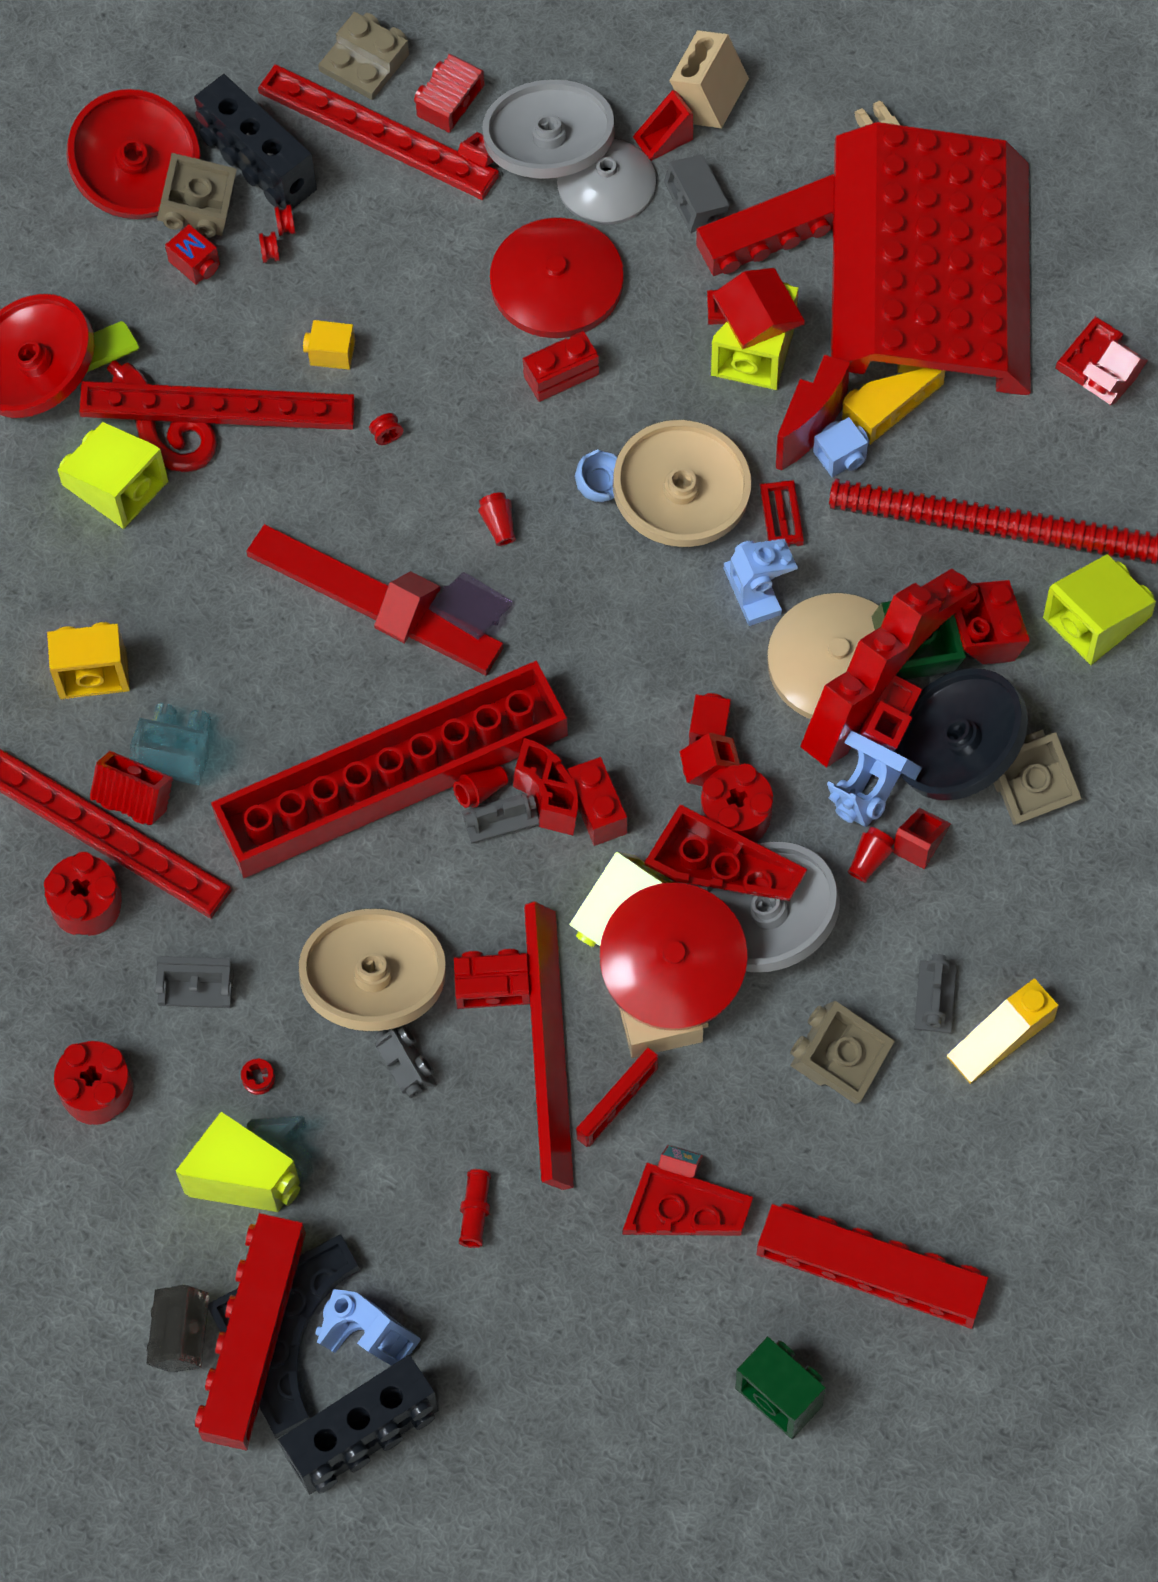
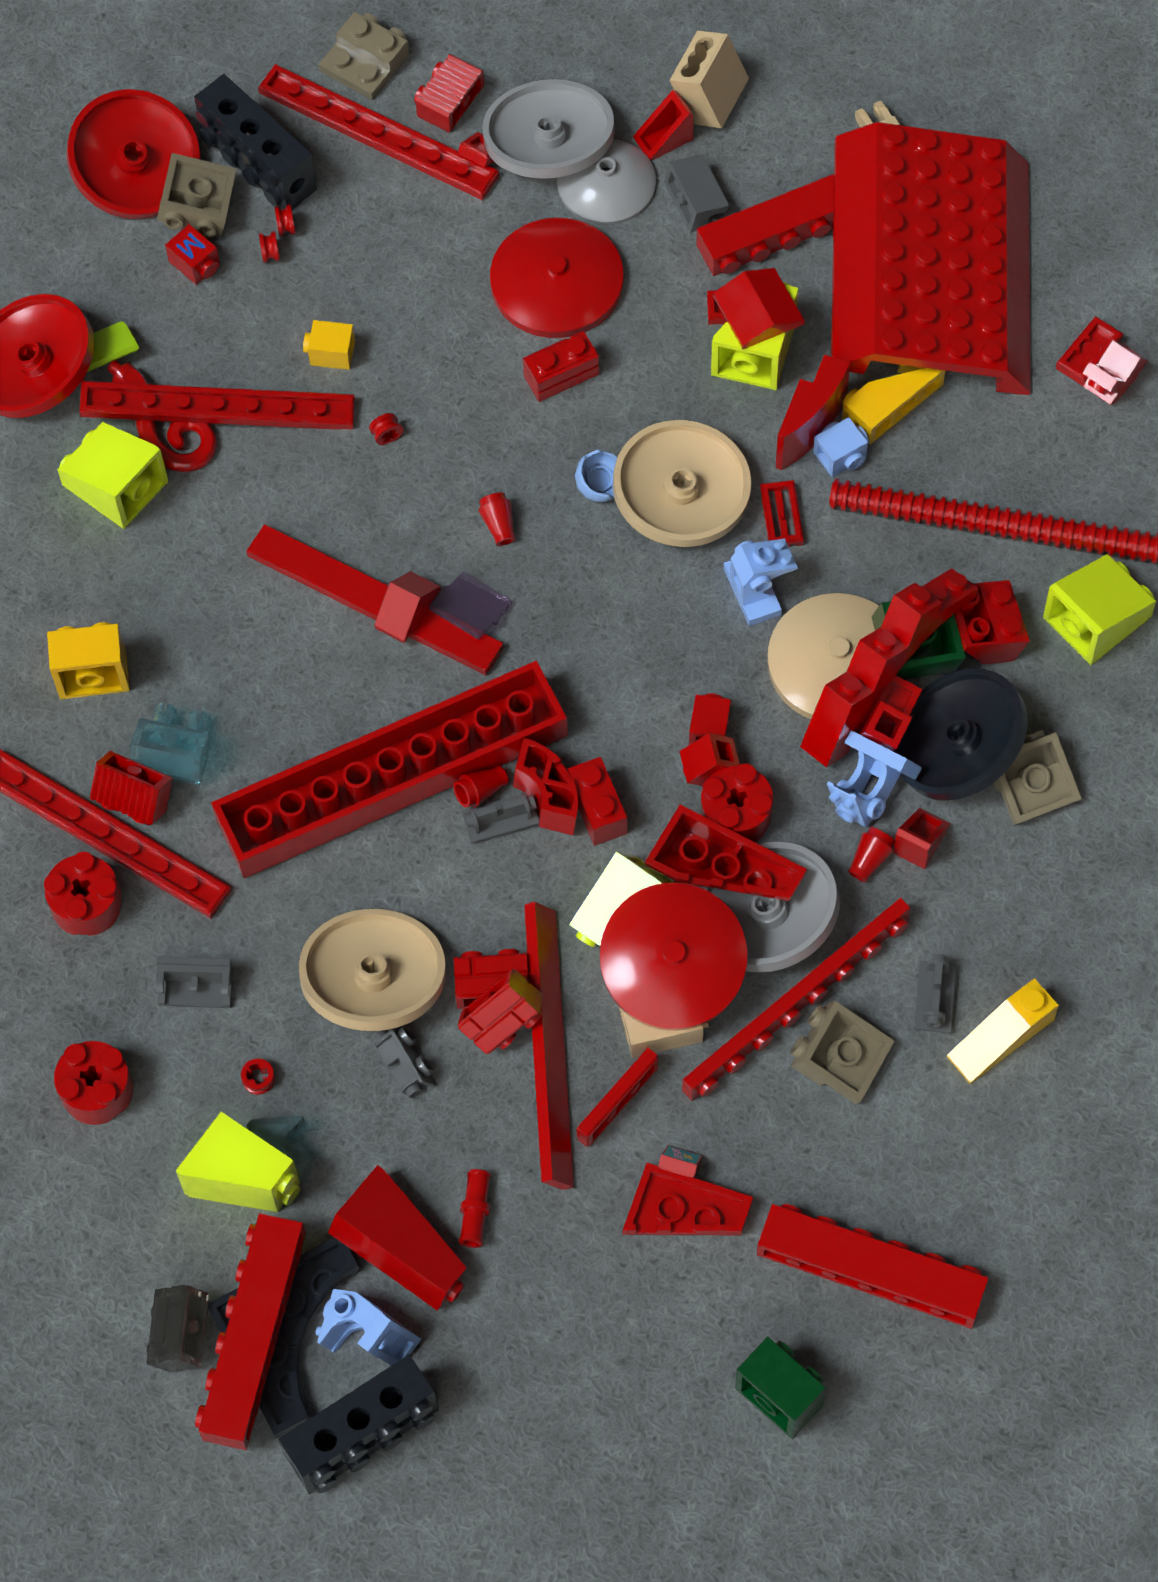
none -> red slope [328,1165,467,1311]
none -> red brick [457,969,544,1054]
none -> red plate [682,897,910,1101]

